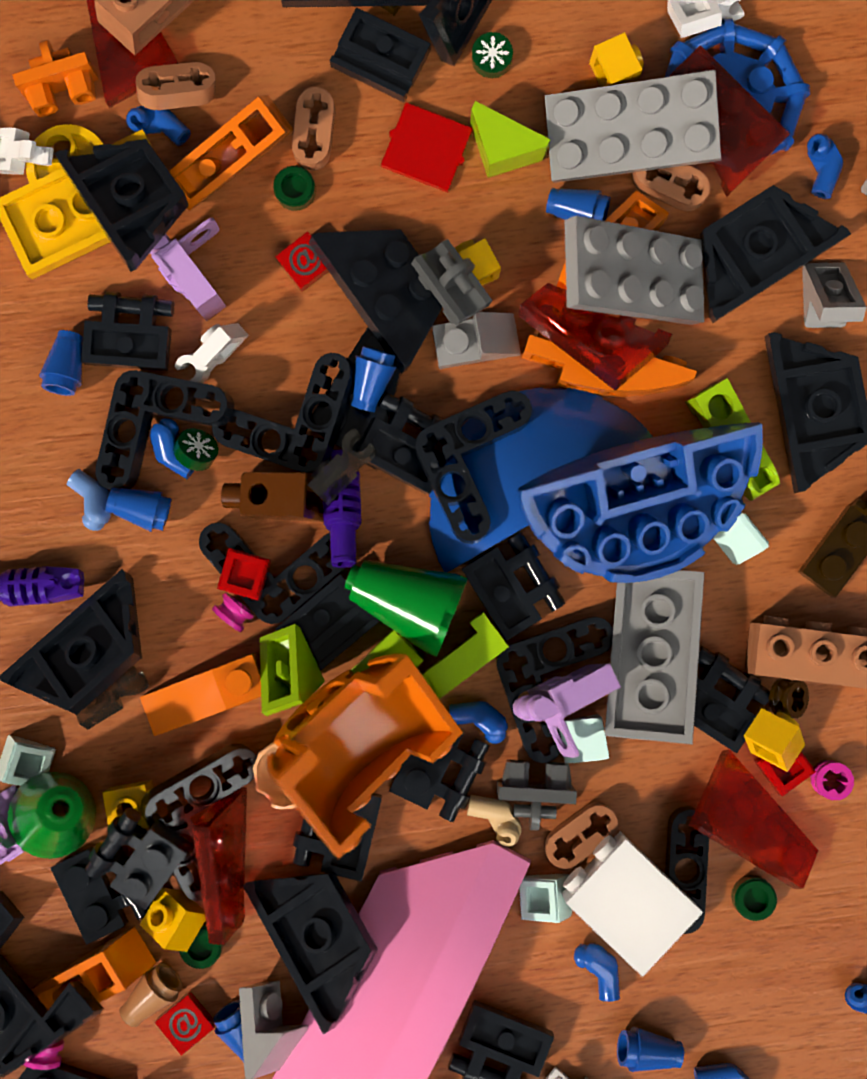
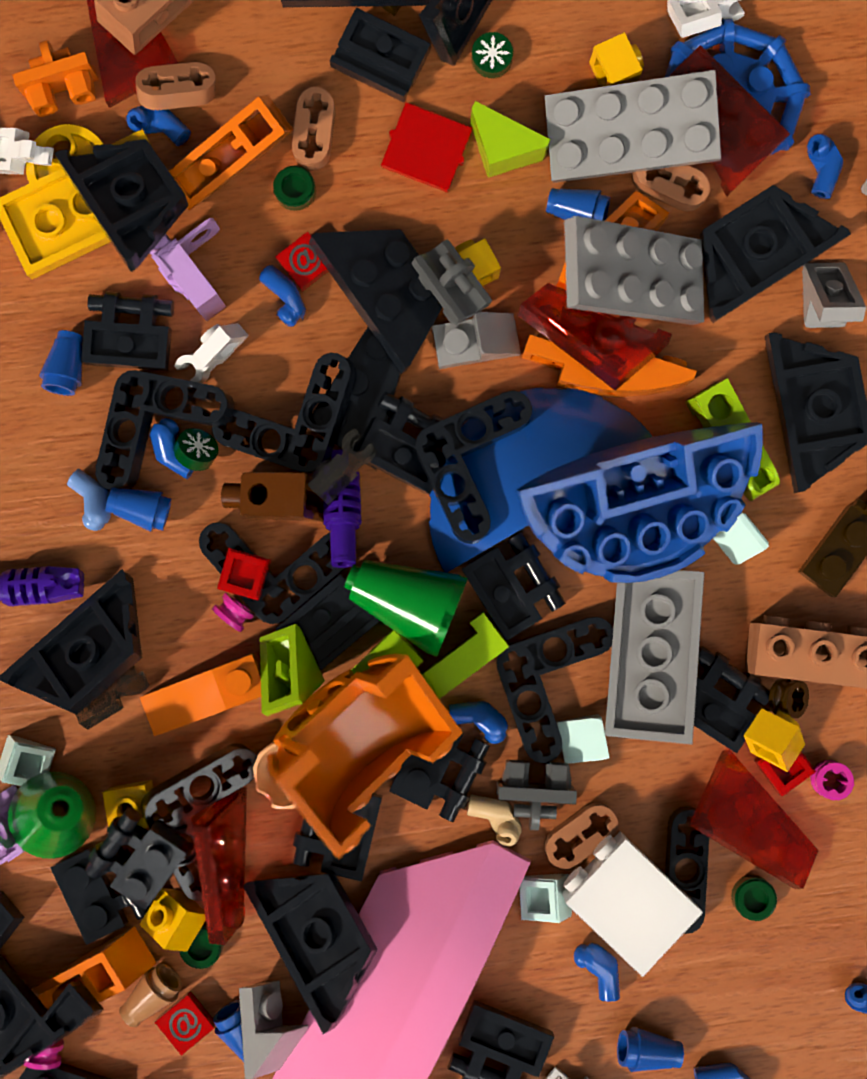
blue cone [351,346,397,412] -> none
lavender piece [512,663,620,758] -> none
none -> blue arm [259,265,306,327]

